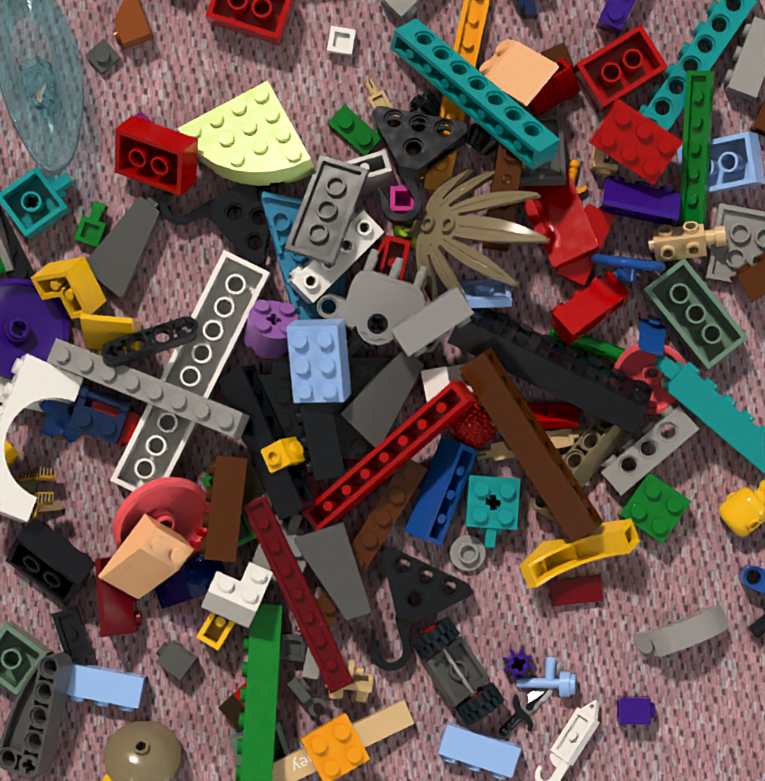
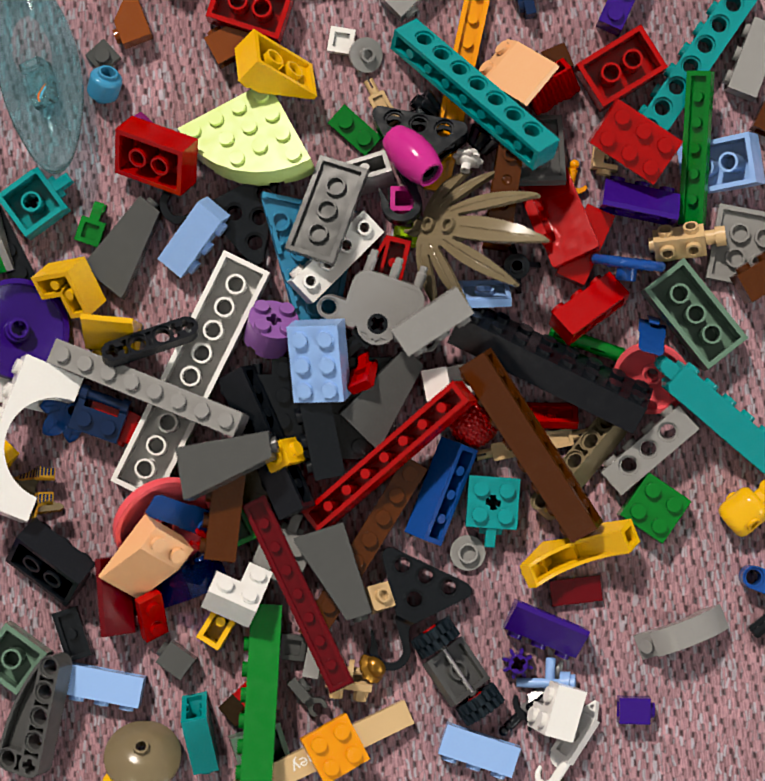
none -> dark azure head [87,65,122,104]
none -> red plate [134,588,169,643]
none -> blue piece [145,495,209,534]
none -> light blue brick [157,196,231,278]
none -> dark grey slope [175,431,279,501]
none -> teal slope [181,691,219,775]
none -> dark orange slope [204,26,249,69]
none -> yellow slope [234,29,317,100]
none -> red plate [347,351,378,395]
none -> light grey piece [349,37,383,73]
none -> pearl gold piece [359,654,386,683]
none -> tan bracket [365,581,396,615]
none -> dark pink piece [382,125,443,186]
none -> white plant [453,146,484,174]
none -> black brick [500,244,541,294]
none -> dark purple slope [503,599,590,660]
none -> white brick [527,680,587,743]

